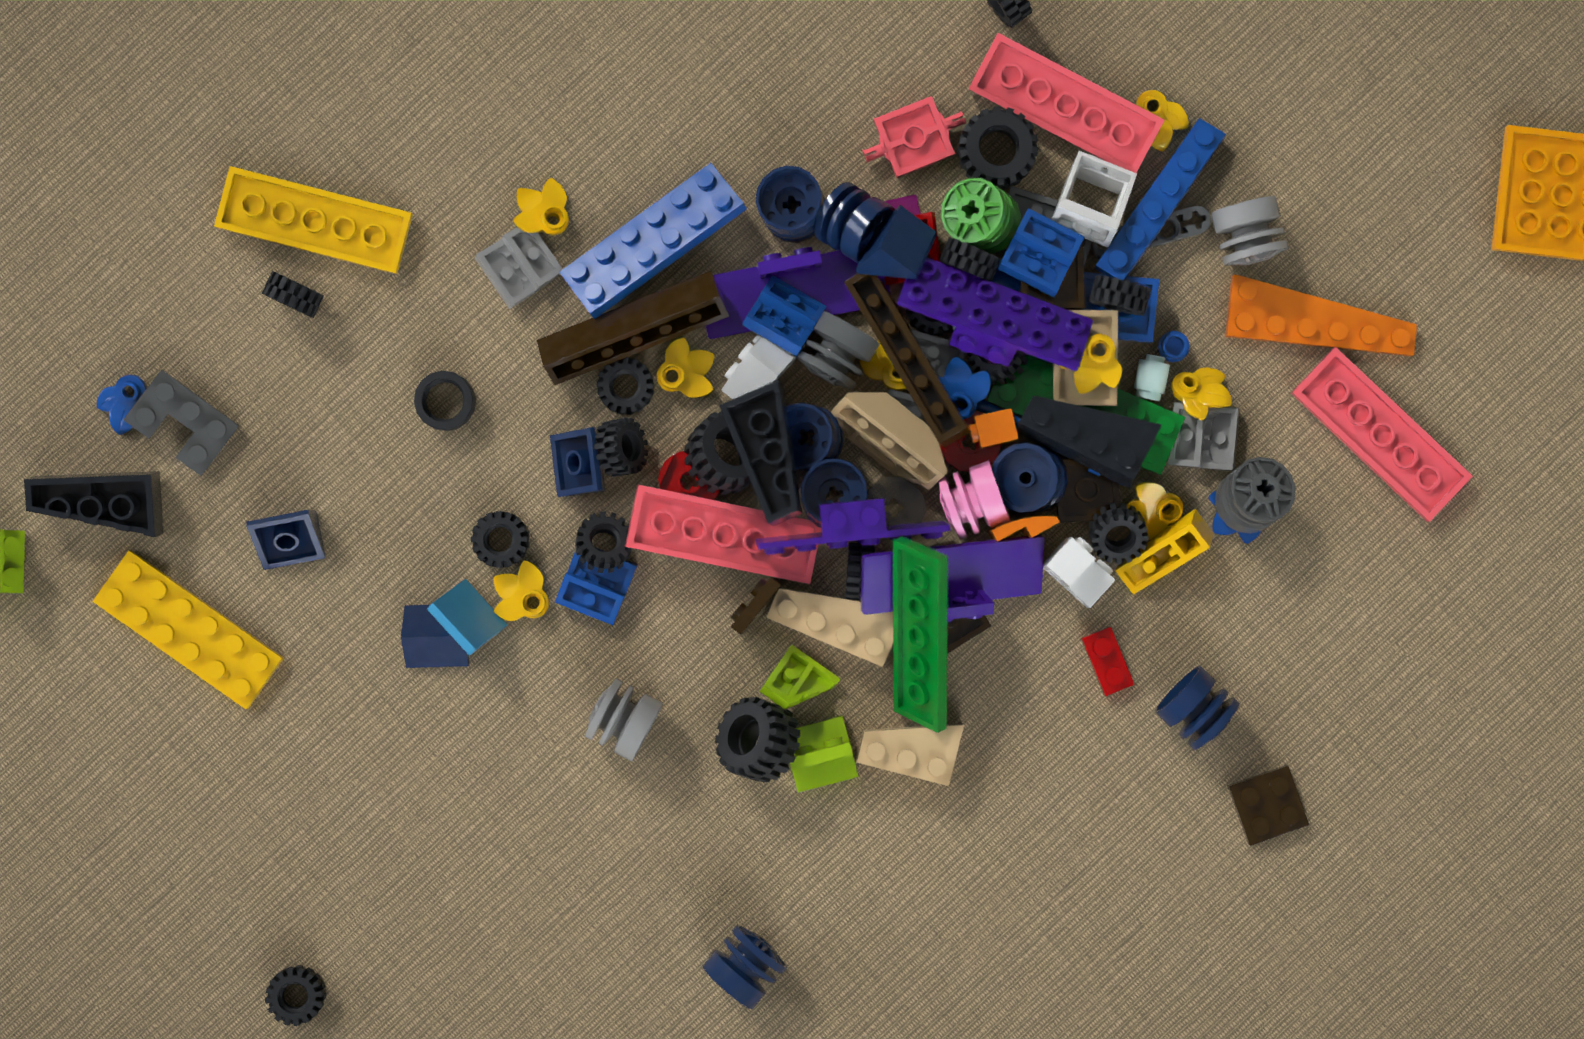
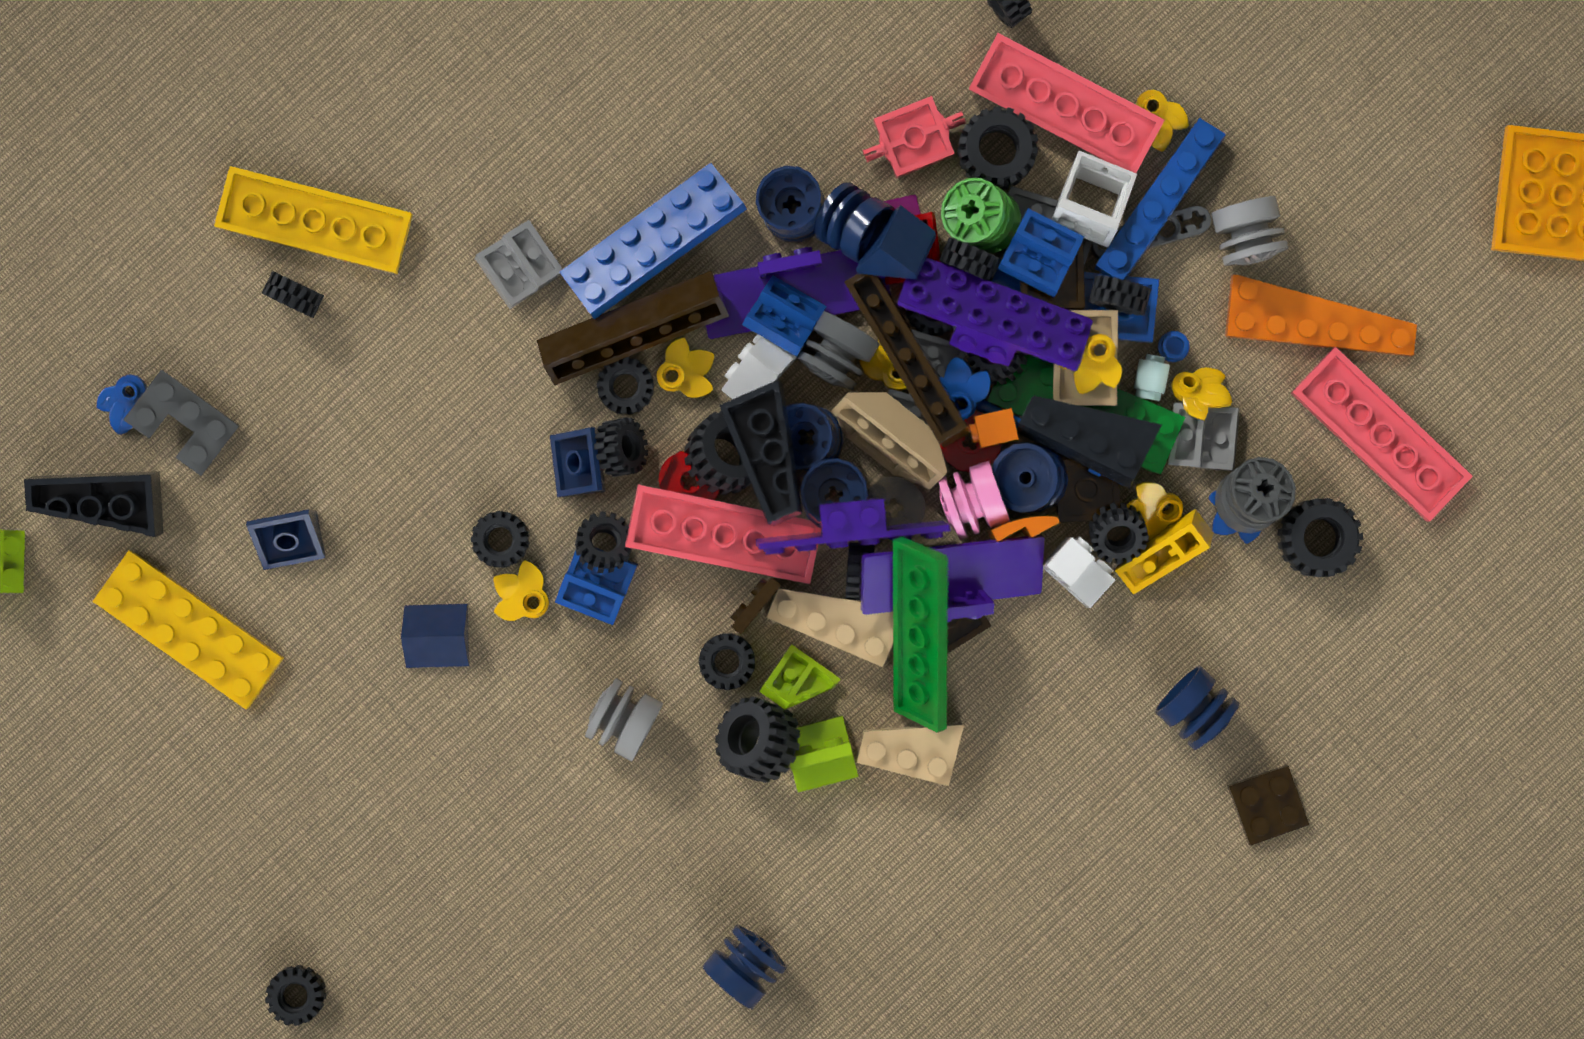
black tyre [414,370,476,431] -> none
dark azure tile [427,579,508,656] -> none
yellow plate [513,178,569,235] -> none
red plate [1081,626,1135,696] -> none
none -> black tyre [698,633,755,690]
none -> black tyre [1277,498,1363,577]

